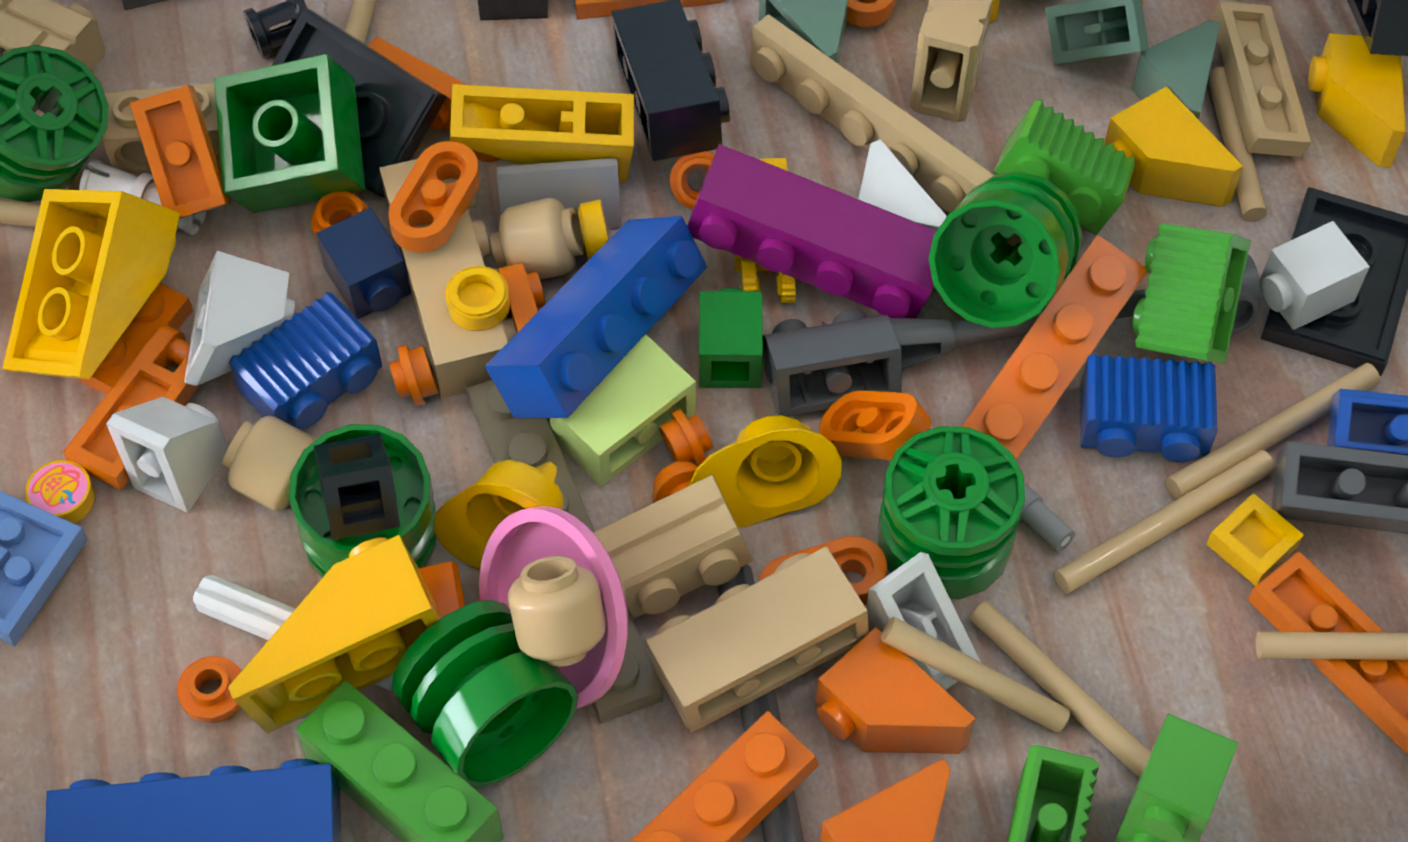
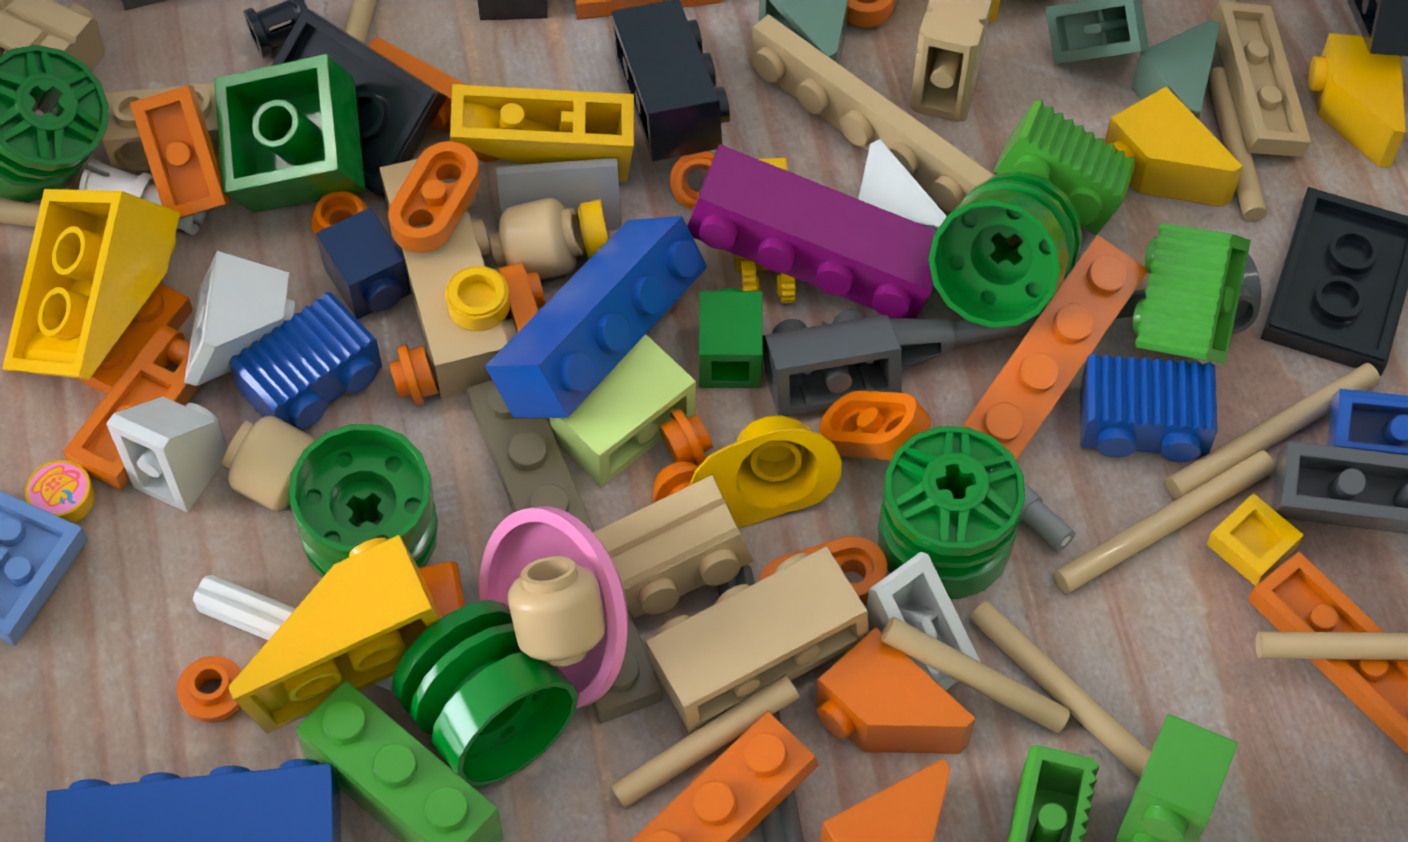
black brick [313,433,401,540] -> none
yellow piece [433,460,564,569] -> none
white brick [1260,221,1370,330] -> none
none -> tan bar [611,674,800,808]

